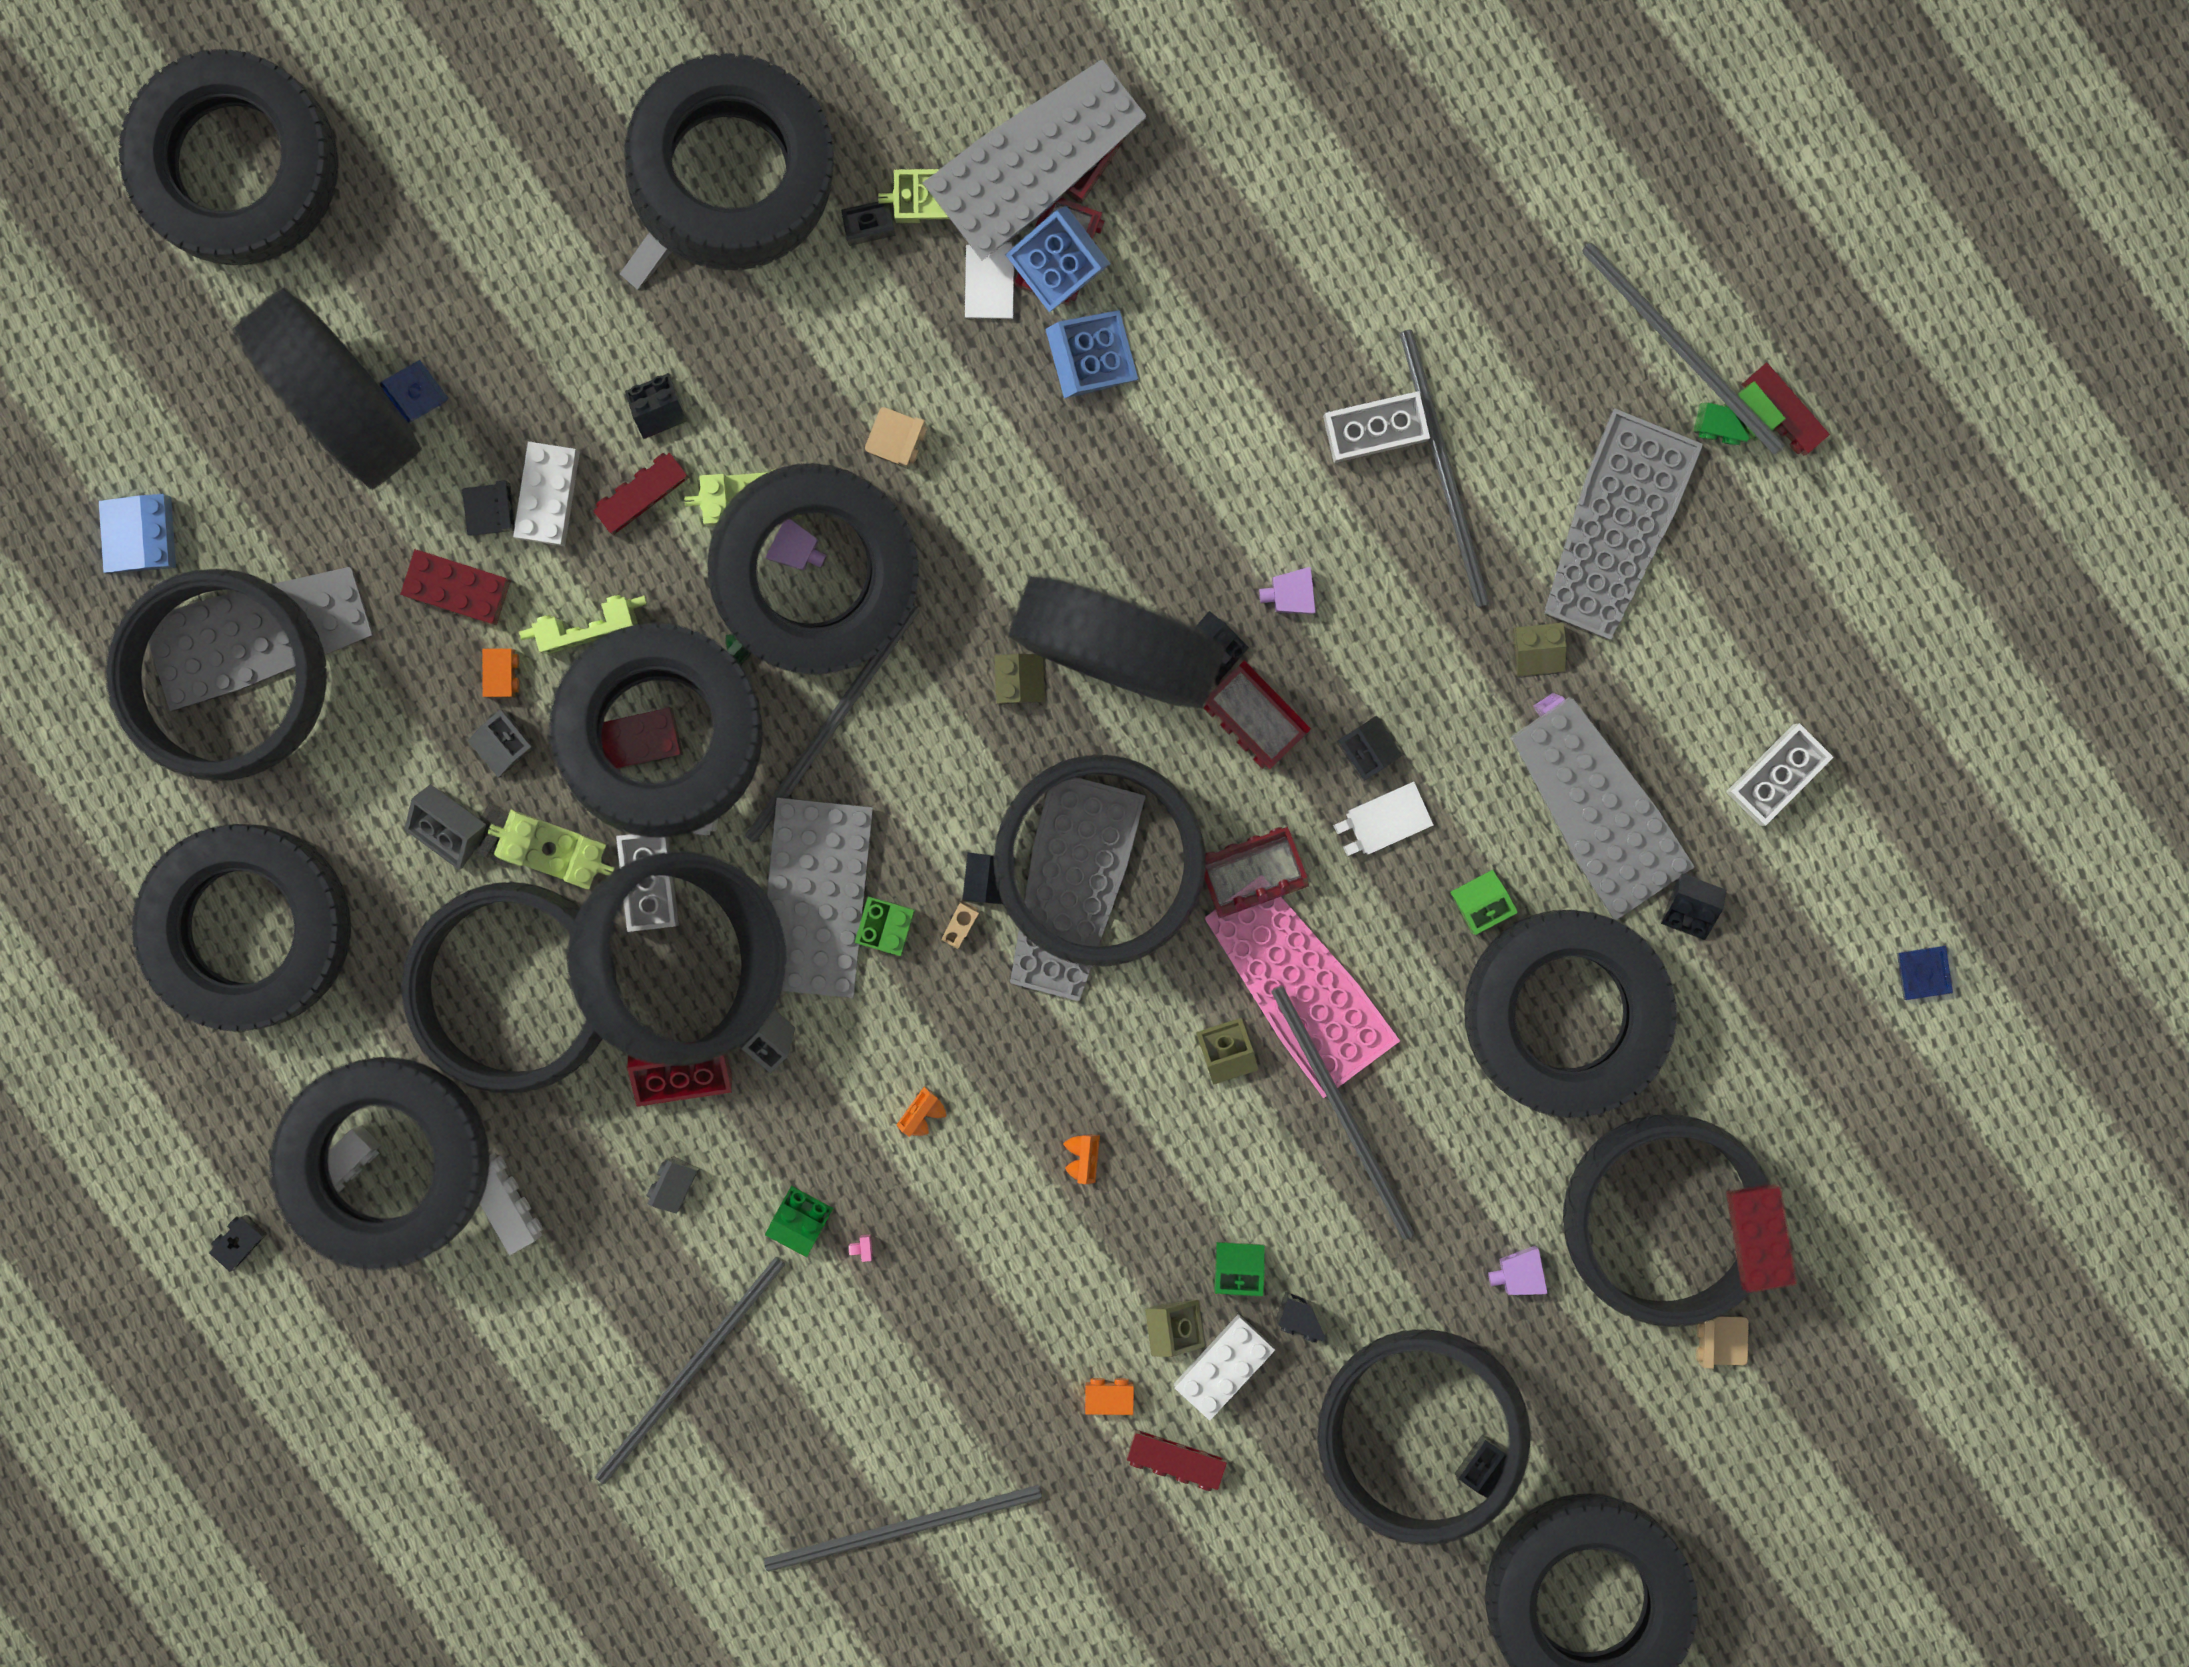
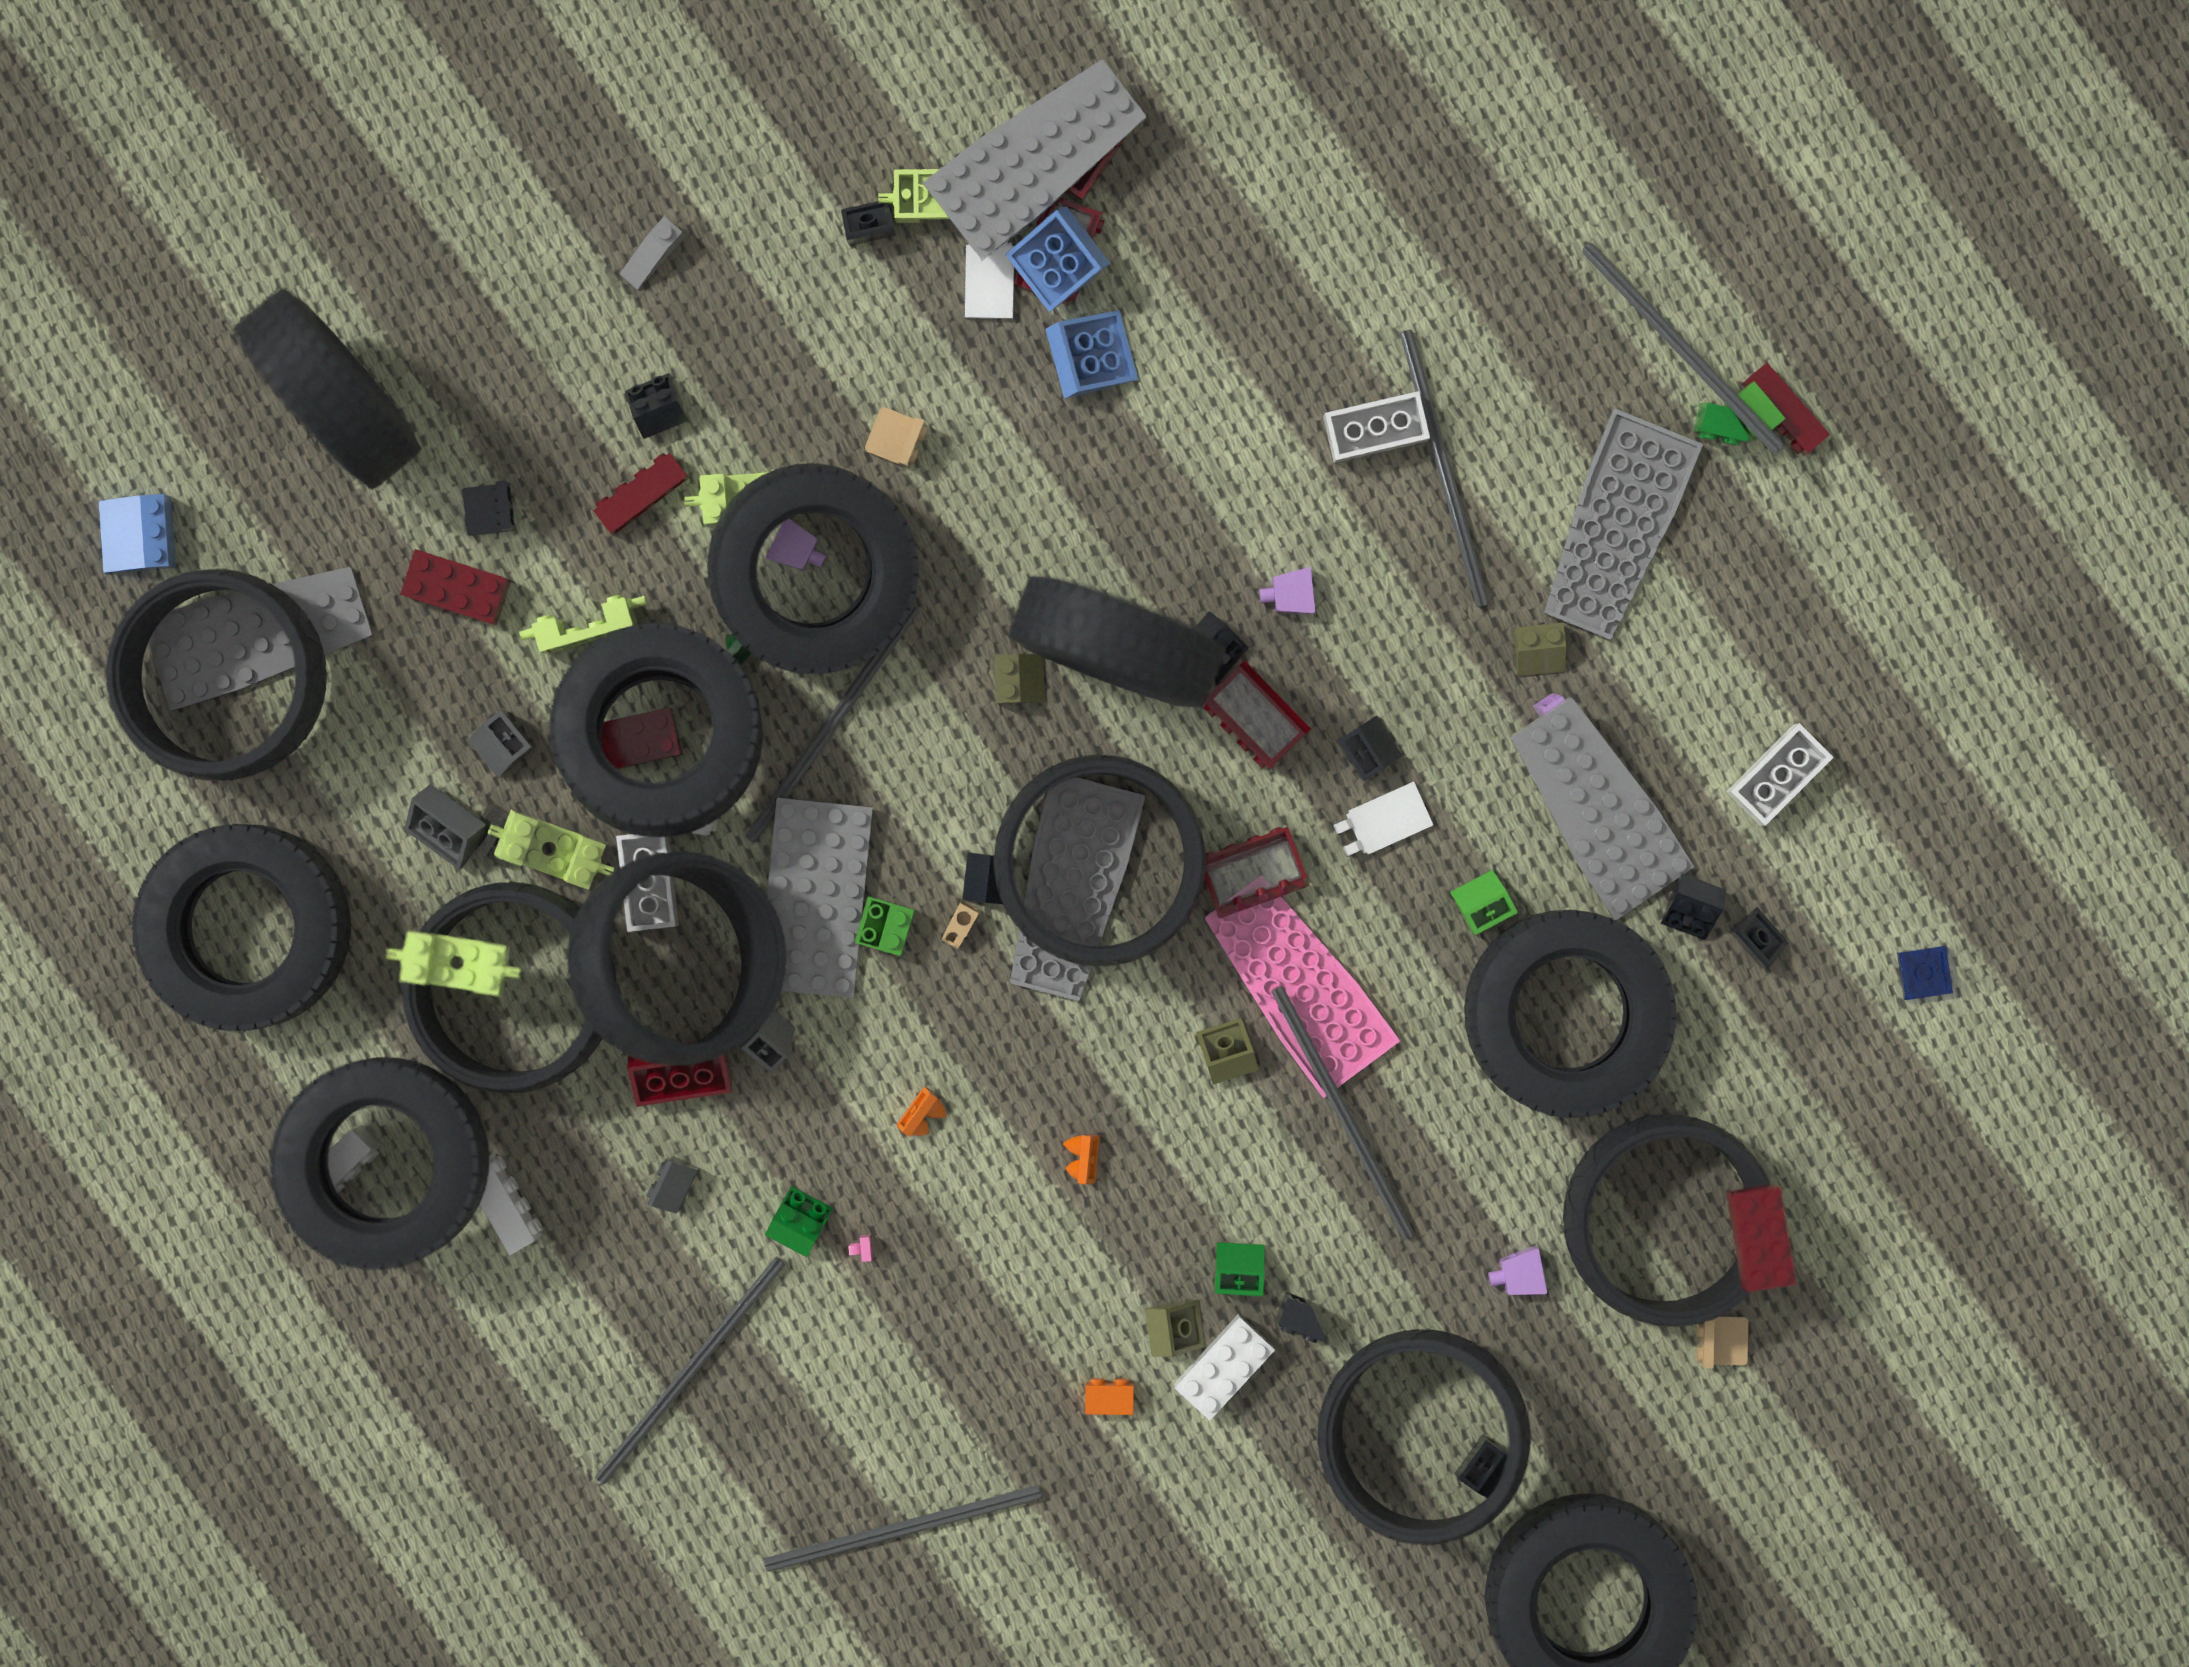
black tyre [119,49,338,265] -> none
black brick [209,1215,267,1272] -> none
clear blue plate [380,360,448,423] -> none
orange brick [482,648,520,698] -> none
white brick [513,442,580,547] -> none
black tyre [625,53,834,270] -> none
dark red brick [1126,1429,1227,1491] -> none
none -> yellowish green brick [387,931,521,995]
none -> black slope [1729,907,1789,969]

